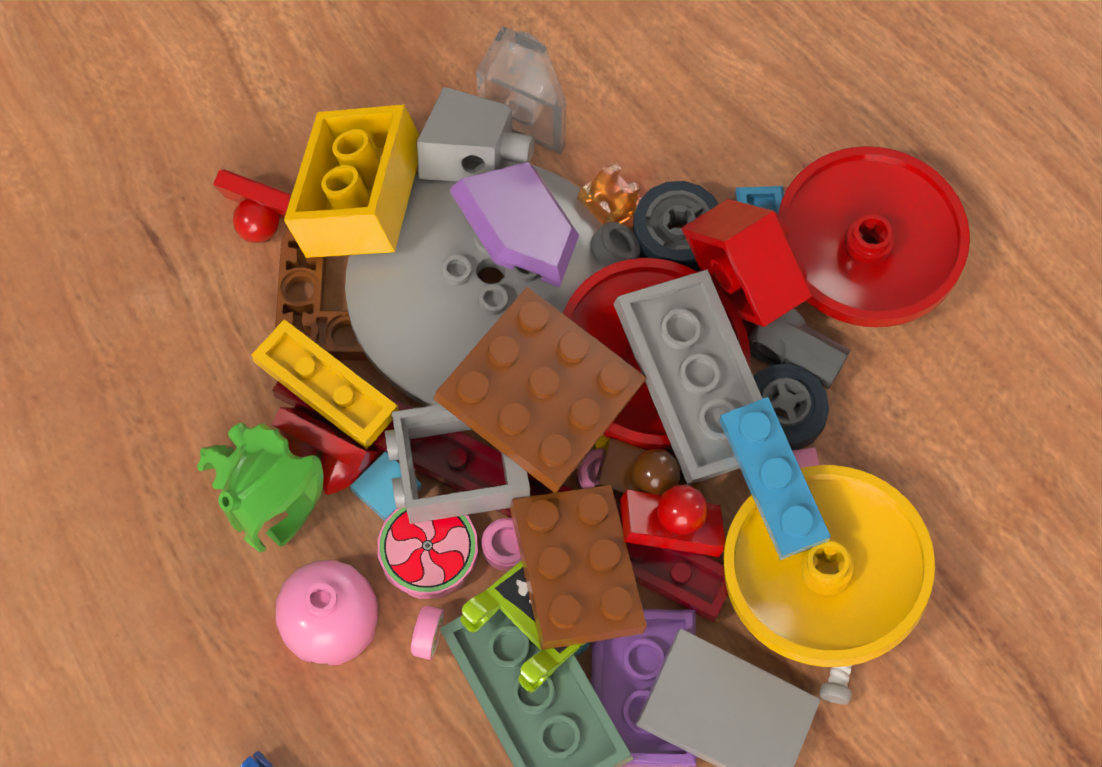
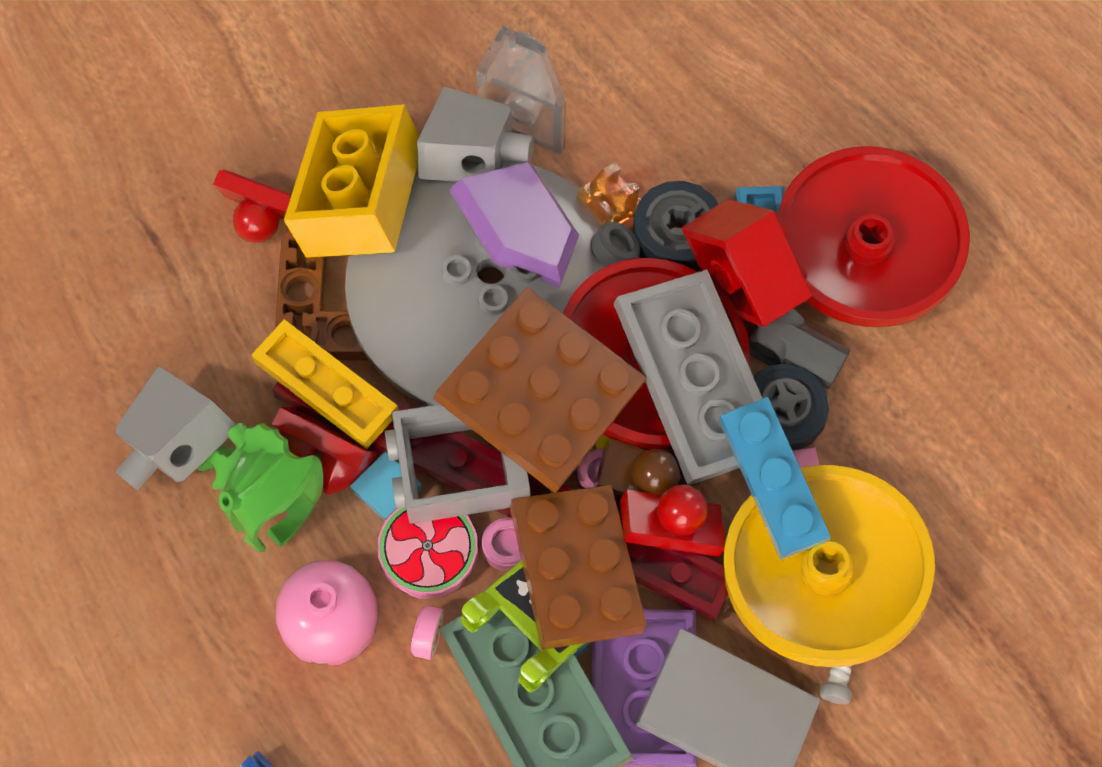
none -> light grey torso [115,366,236,491]

